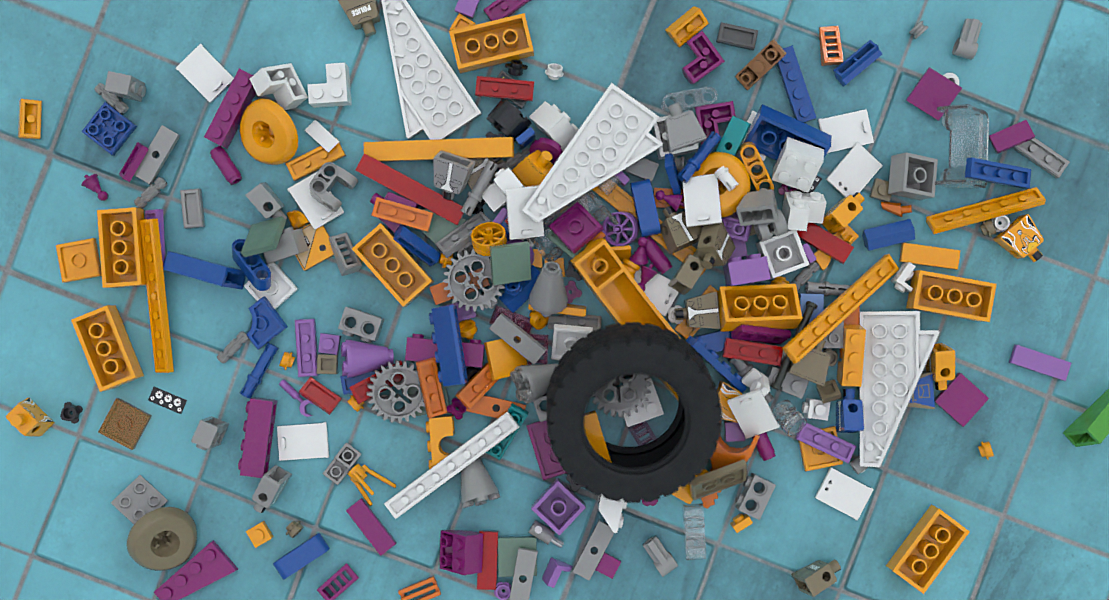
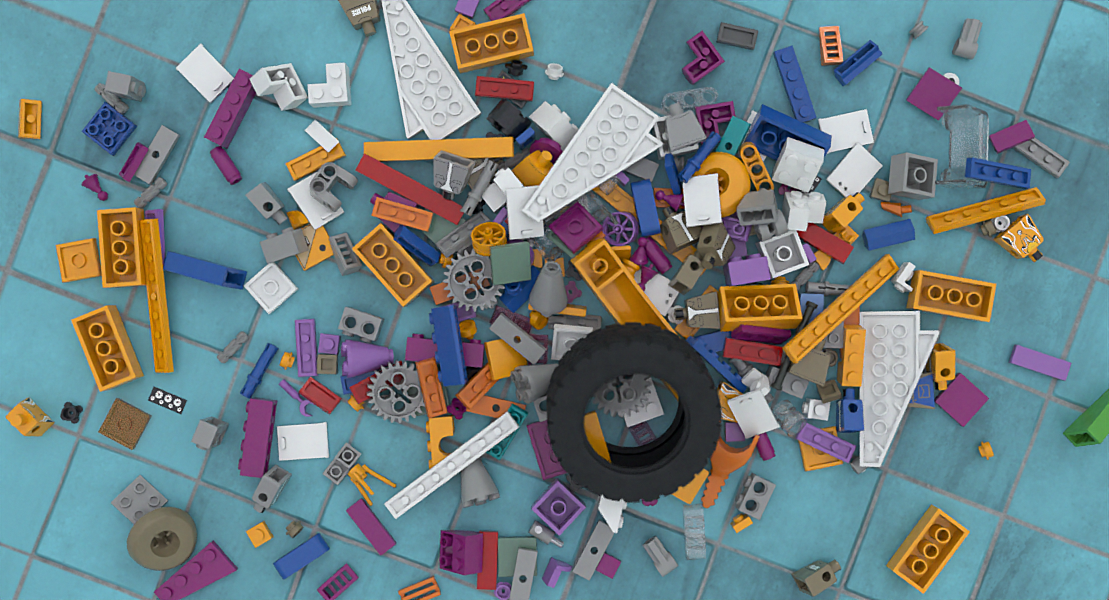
light grey tile [180,189,205,229] -> none
blue beam [232,239,271,291] -> none
light orange hat [240,99,298,165] -> none
sand green tile [241,216,286,257] -> none
blue tile [246,296,288,350] -> none
light orange slope [665,6,709,47] -> none
dark tan tile [689,459,747,500] -> none
white pin [715,166,739,192] -> none
medium nougat slope [735,39,787,90] -> none
white container [814,467,874,520] -> none
light orange tile [899,243,961,270] -> none

